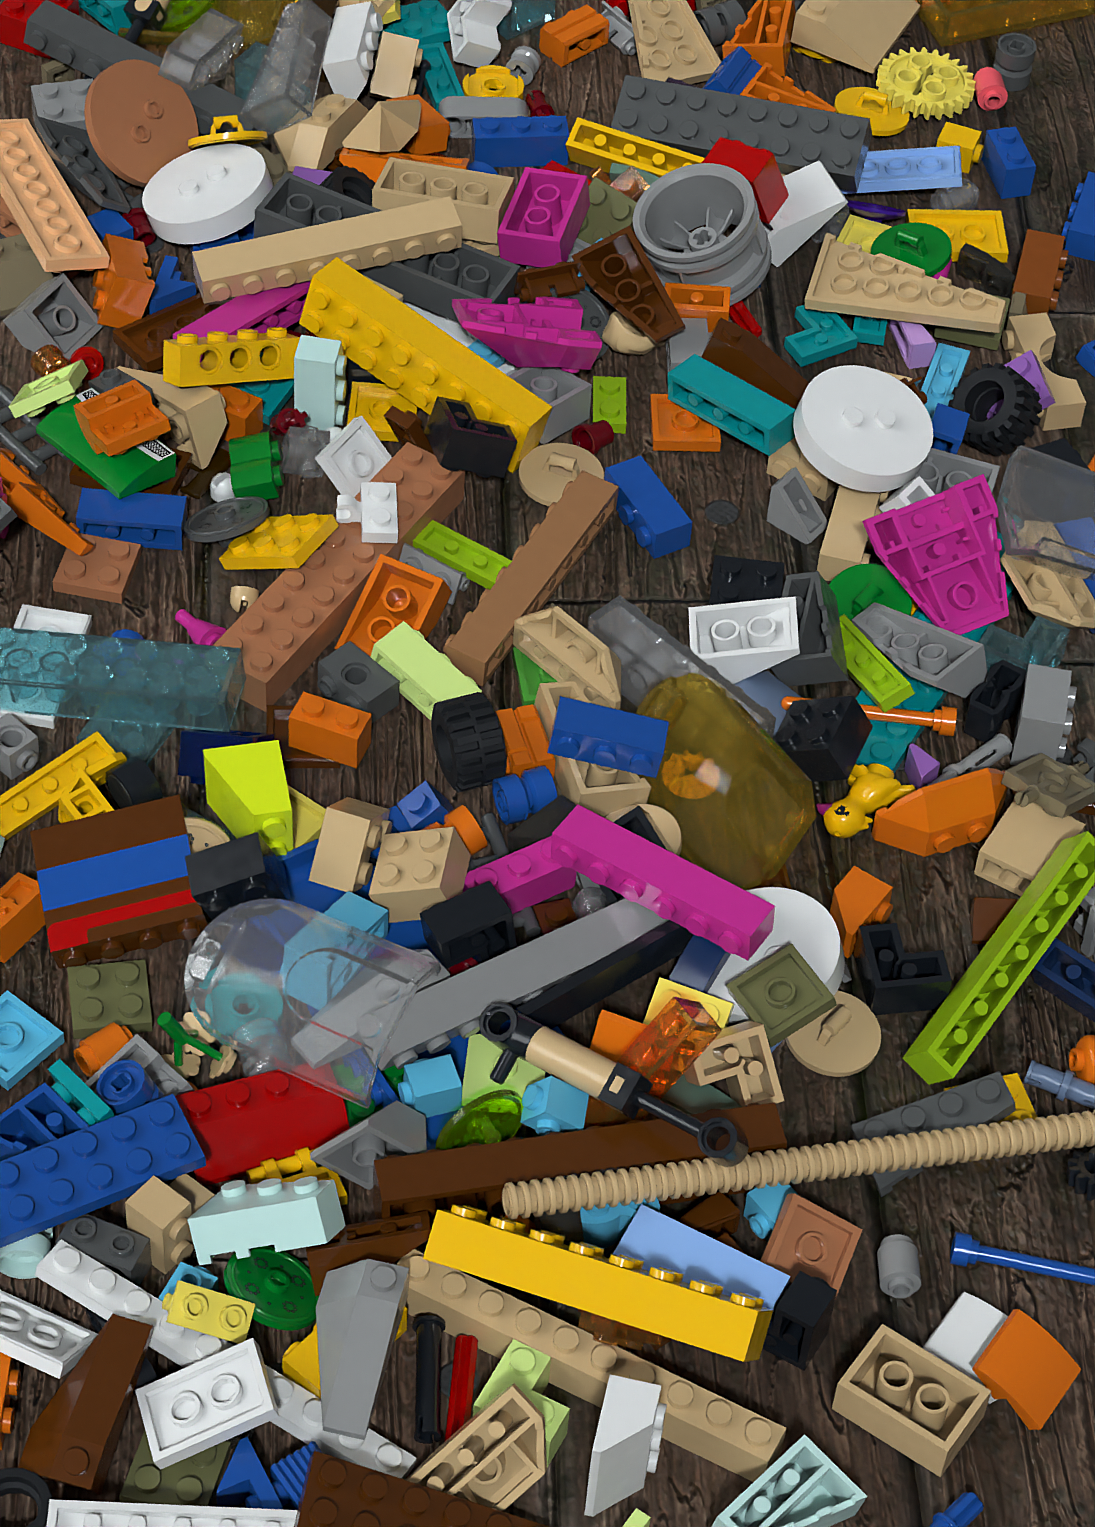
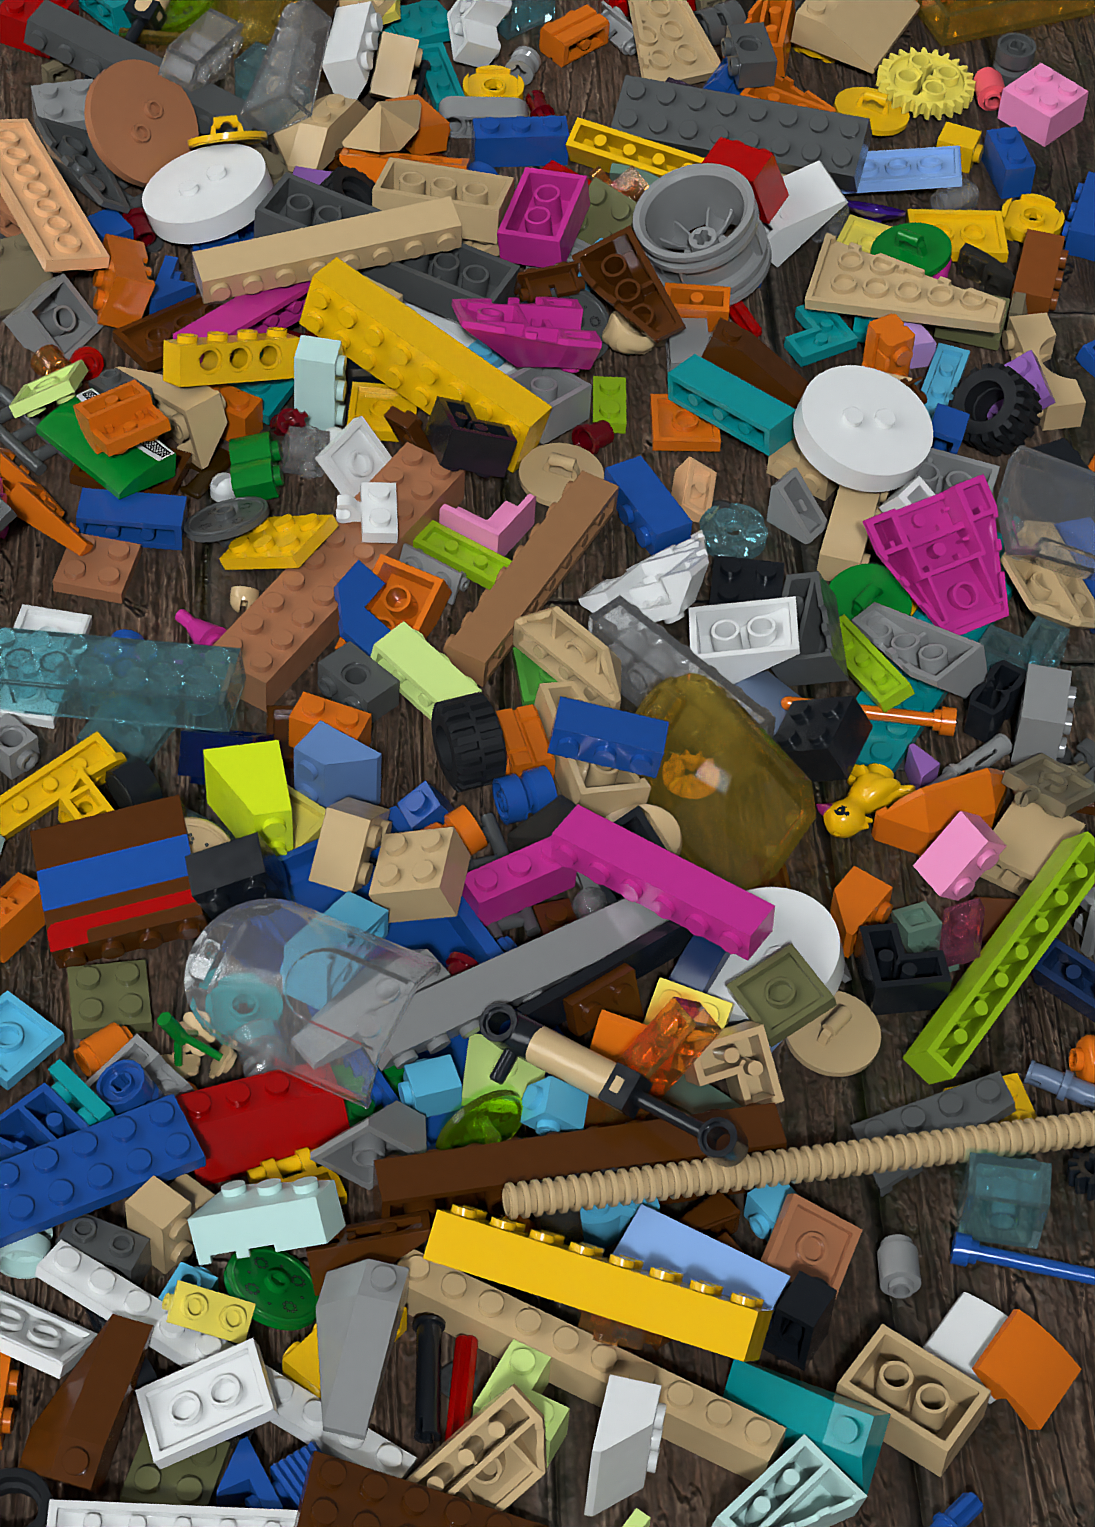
black brick [420,880,517,969] -> none
none -> medium blue slope [294,720,382,809]
none -> blue tile [334,560,391,656]
none -> bright pink panel [439,494,536,557]
none -> reddish brown plate [563,963,644,1037]
none -> white wedge [578,530,709,631]
none -> light nougat slope [671,456,717,523]
none -> clear light blue plate [699,503,768,559]
none -> dark grey brick [721,22,778,89]
none -> teal wedge [723,1359,891,1495]
none -> orange brick [861,313,915,377]
none -> sand green slope [891,901,959,972]
none -> bright pink brick [913,811,1006,901]
none -> clear pink plate [939,898,985,967]
none -> clear light blue brick [956,1152,1052,1249]
none -> bright pink brick [997,63,1089,147]
none -> yellow plate [1001,193,1065,243]

